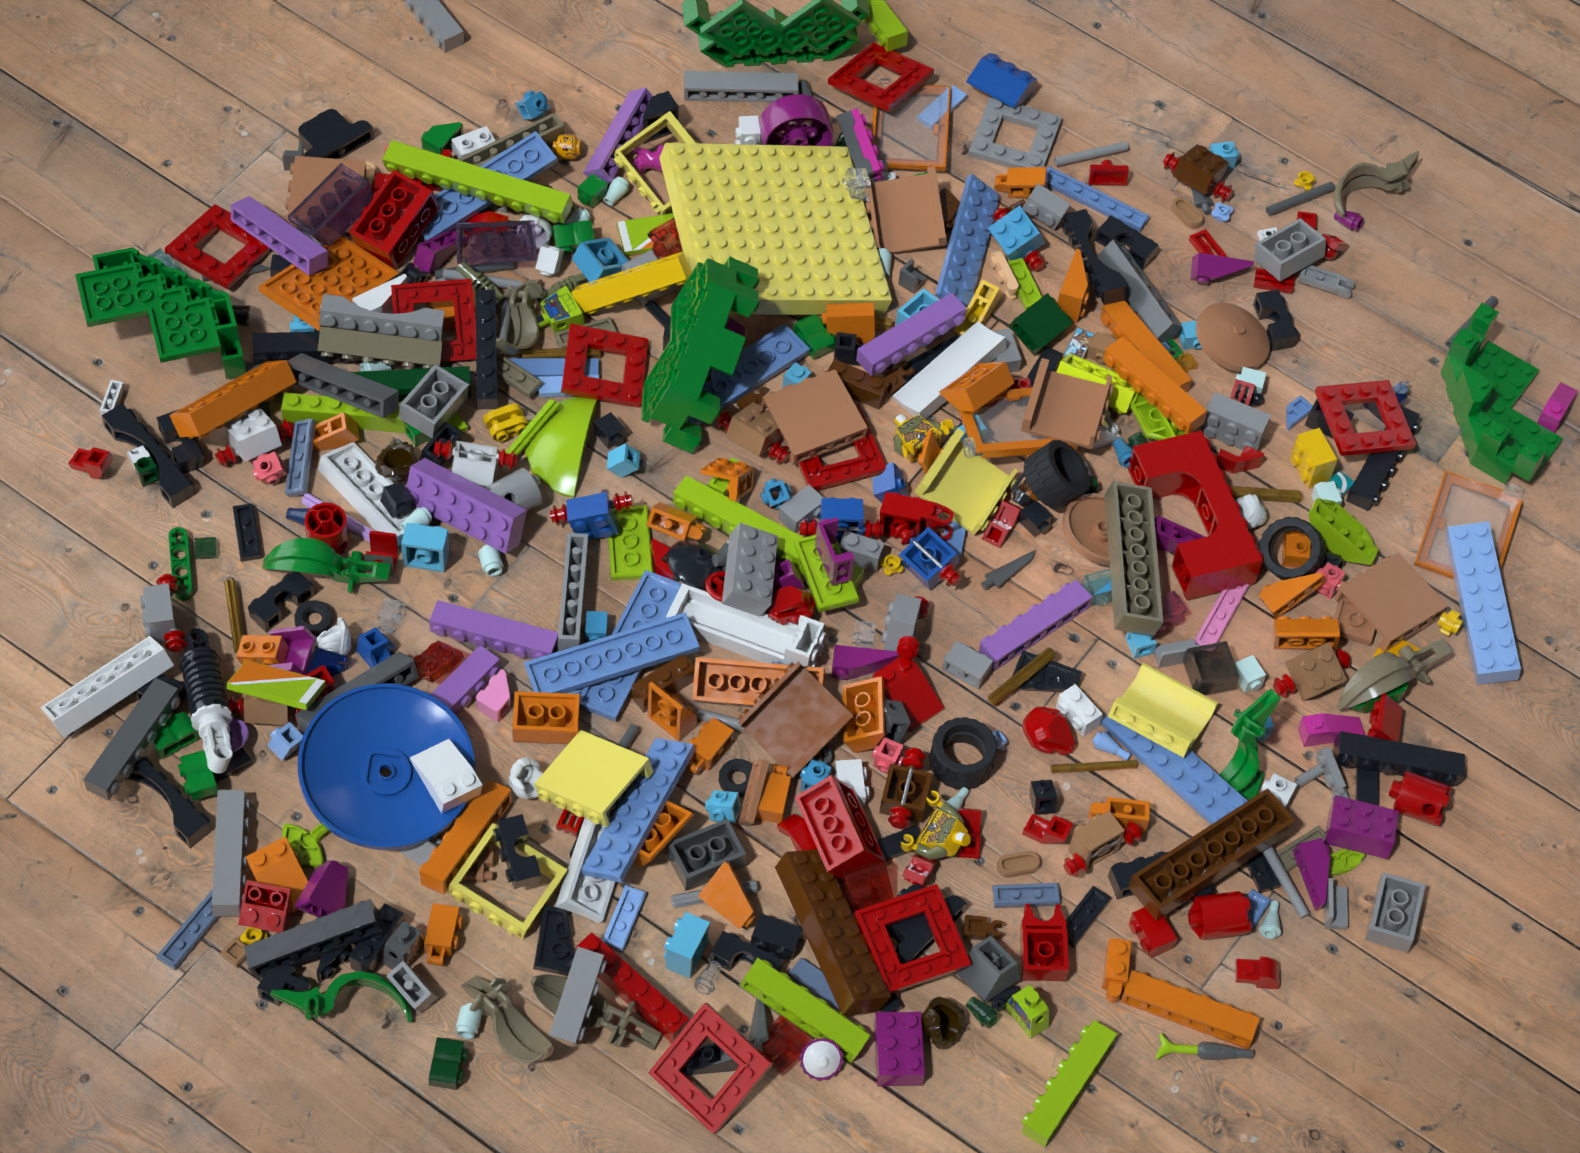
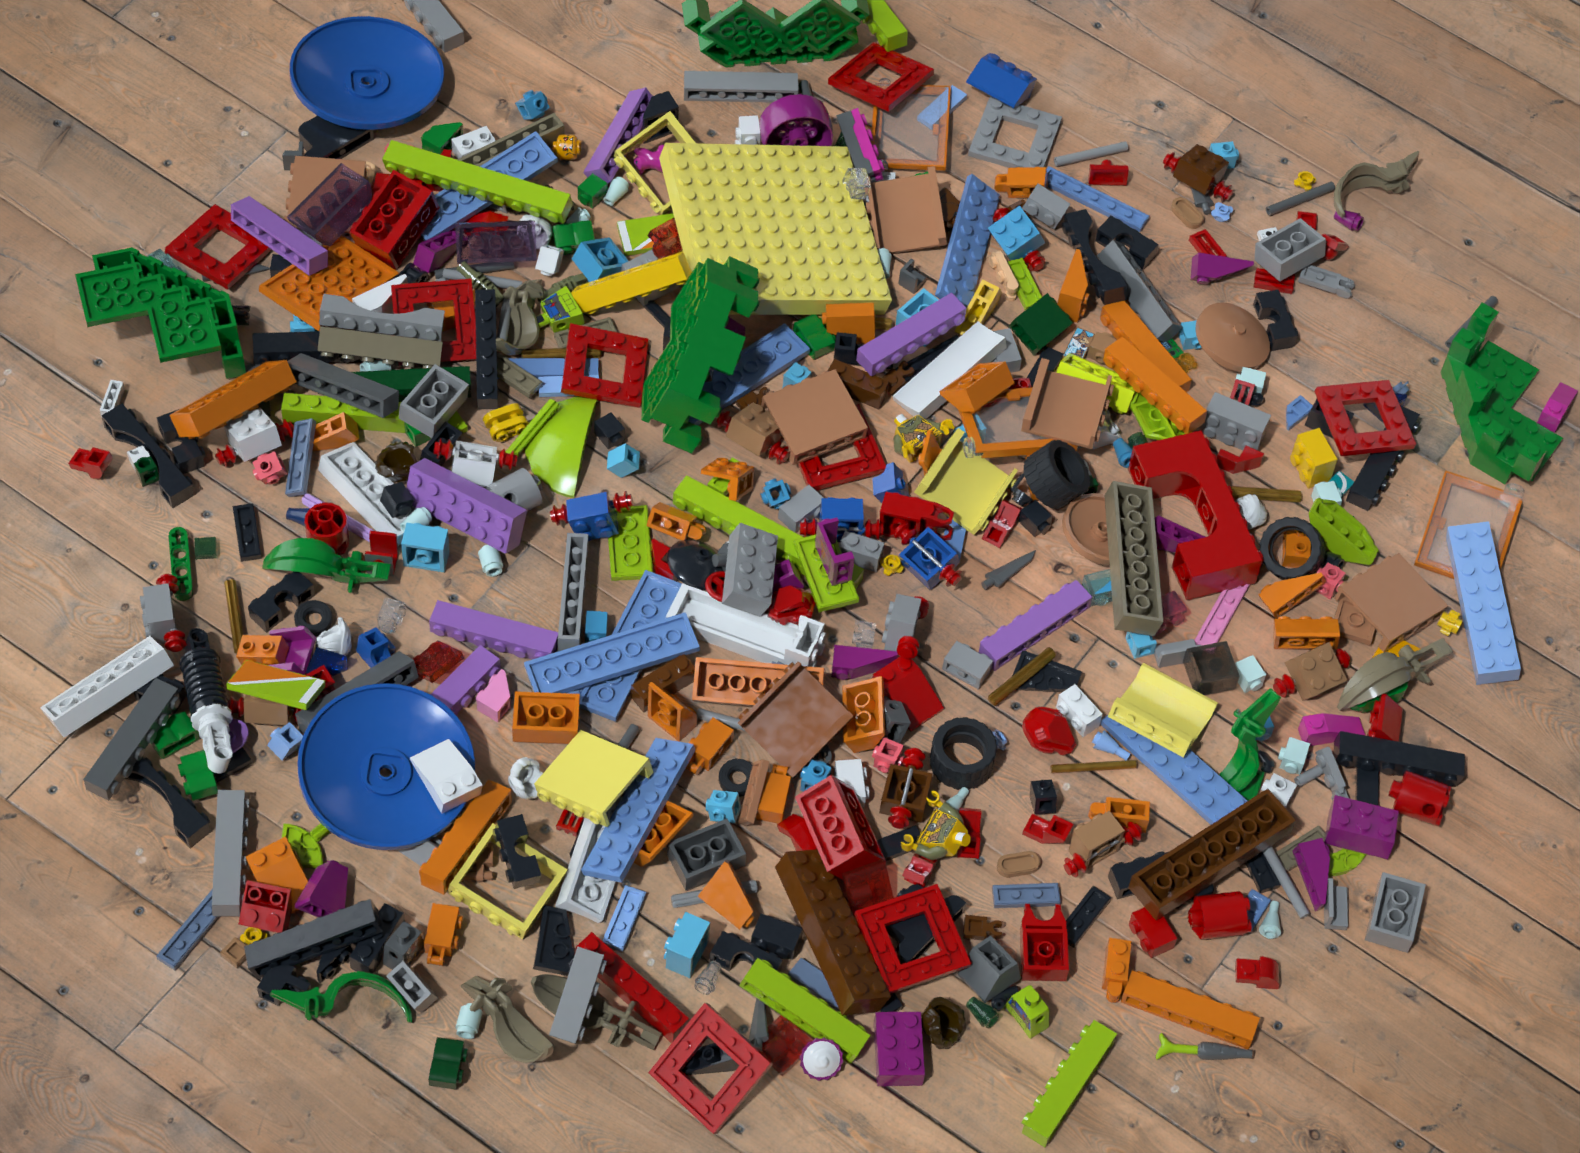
none -> blue dish [290,16,444,130]
none -> black arm [1258,750,1275,773]
none -> light aqua brick [1278,737,1310,775]

